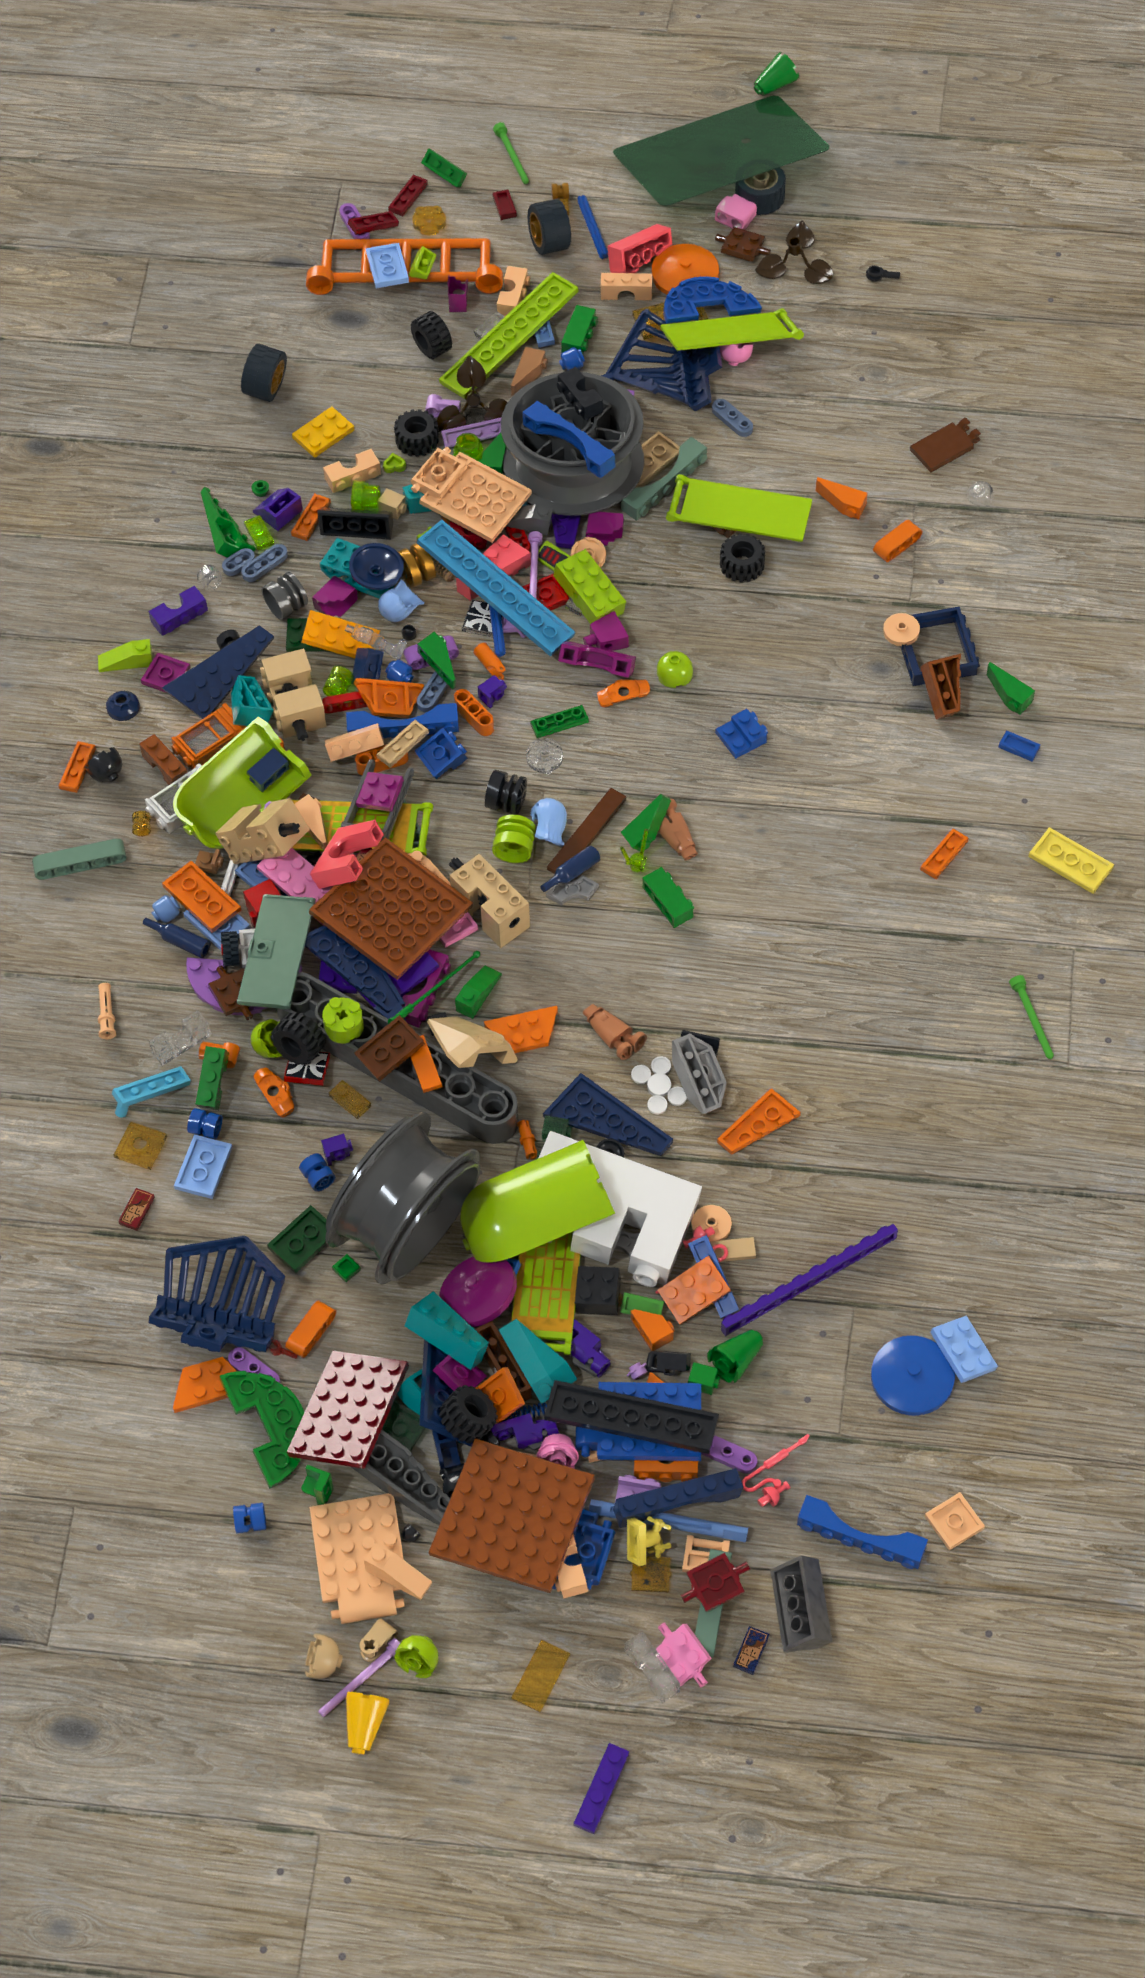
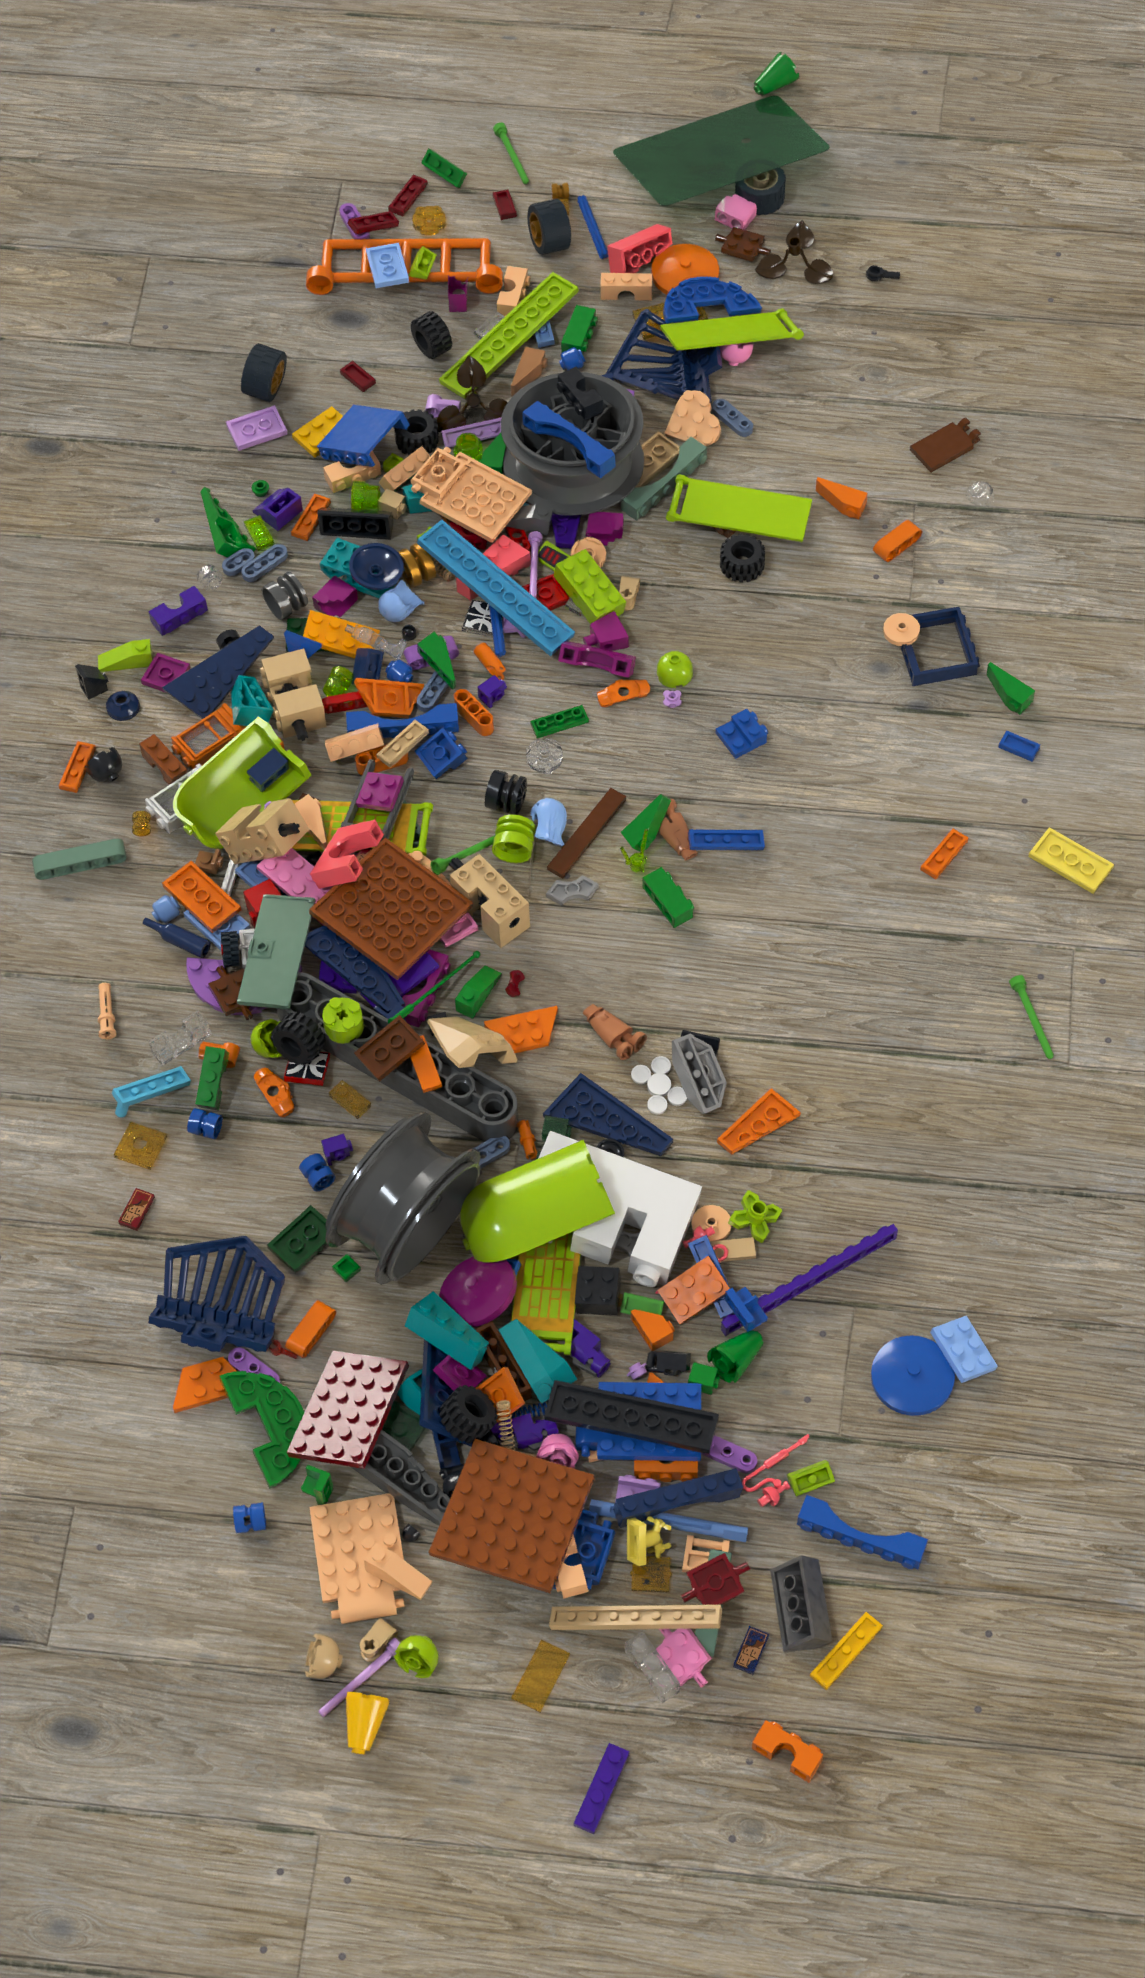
light blue plate [174,1134,233,1199] -> none
dark blue piece [540,846,601,892] -> none
dark orange wedge [920,654,961,720] -> none
light nougat plate [925,1492,985,1551] -> none
none -> black slope [75,664,109,700]
none -> lavender plate [226,405,288,451]
none -> blue piece [284,630,322,659]
none -> blue panel [317,405,410,467]
none -> dark red tile [340,361,376,392]
none -> light nougat arch [379,446,430,492]
none -> bright green piece [430,835,496,875]
none -> sand blue plate [473,1136,510,1169]
none -> tan piece [496,1400,515,1451]
none -> dark red piece [505,970,525,997]
none -> tan plate [549,1605,722,1630]
none -> tan piece [619,576,640,611]
none -> lavender plate [663,690,681,708]
none -> light nougat plate [664,390,721,446]
none -> blue plate [688,829,765,850]
none -> blue panel [725,1287,768,1332]
none -> lime plant [728,1190,782,1243]
none -> orange arch [752,1720,823,1783]
none -> lime slope [787,1460,835,1496]
none -> yellow tile [810,1612,883,1690]

